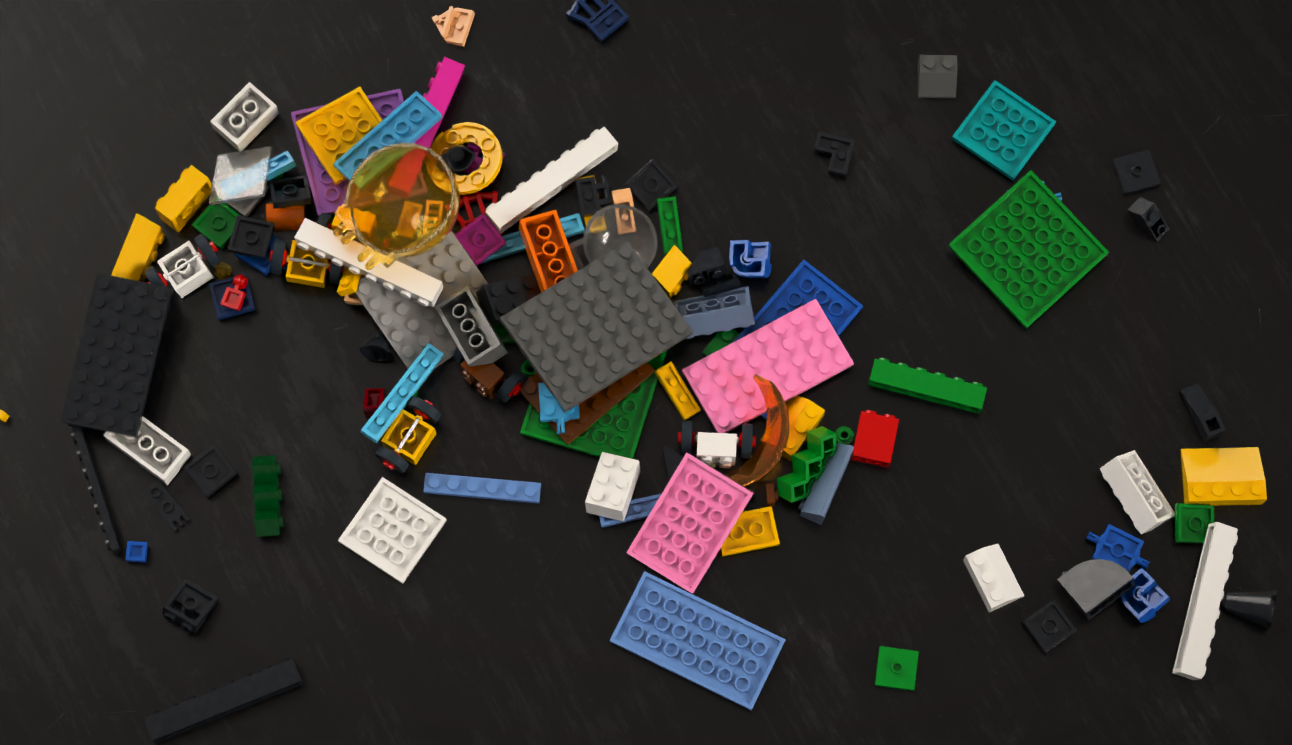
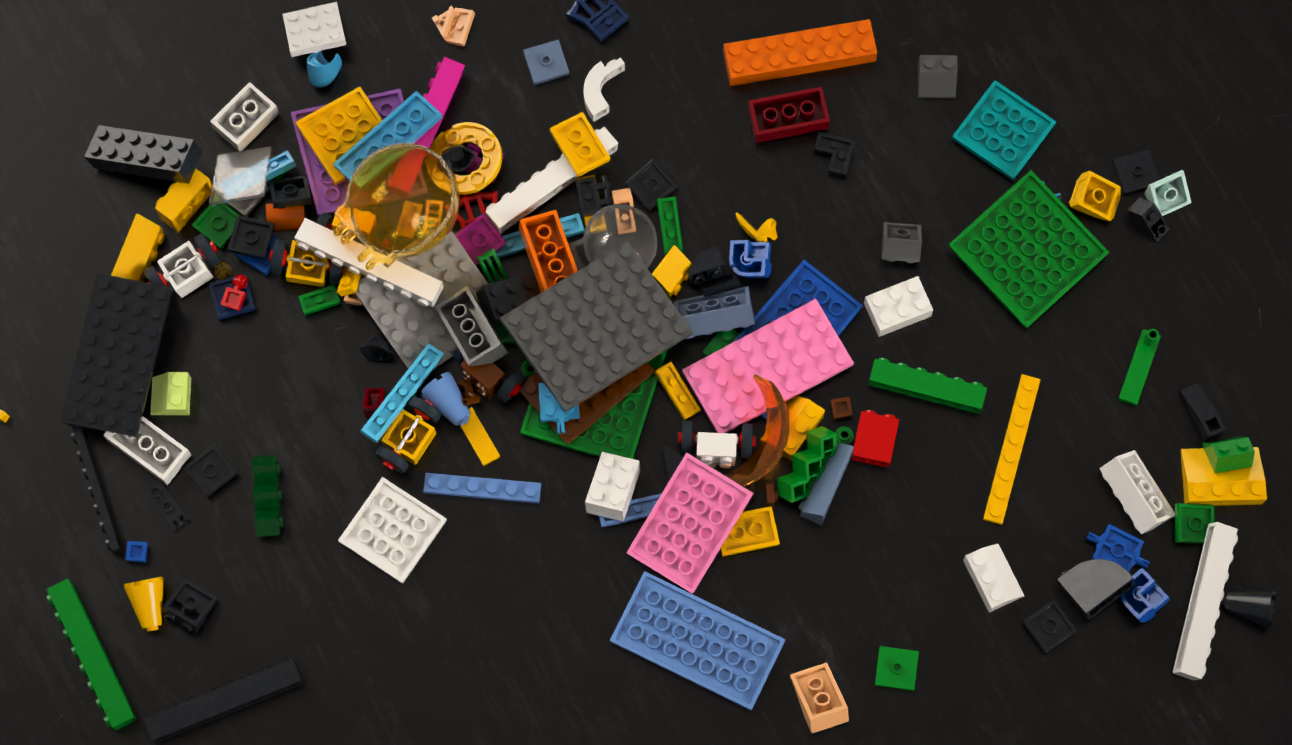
none -> green brick [46,579,137,731]
none -> brick [84,125,203,184]
none -> yellow cone [124,577,164,632]
none -> yellowish green slope [151,372,191,415]
none -> white plate [283,2,346,57]
none -> green plate [298,284,341,315]
none -> dark azure piece [307,51,342,88]
none -> medium blue cone [420,372,471,426]
none -> reddish brown plate [456,380,480,406]
none -> yellow tile [459,407,500,466]
none -> green tile [476,248,508,283]
none -> sand blue plate [523,39,570,85]
none -> yellow plate [550,112,610,177]
none -> white arch [584,58,625,122]
none -> orange brick [723,19,877,86]
none -> yellow hair [735,212,778,242]
none -> dark red brick [748,87,830,143]
none -> light nougat slope [790,663,849,733]
none -> reddish brown plate [830,397,853,420]
none -> white brick [864,276,933,337]
none -> dark grey slope [881,222,922,263]
none -> yellow plate [983,374,1040,525]
none -> yellow slope [1069,171,1121,221]
none -> green piece [1118,329,1161,406]
none -> light aqua slope [1144,170,1191,216]
none -> green slope [1202,436,1255,473]

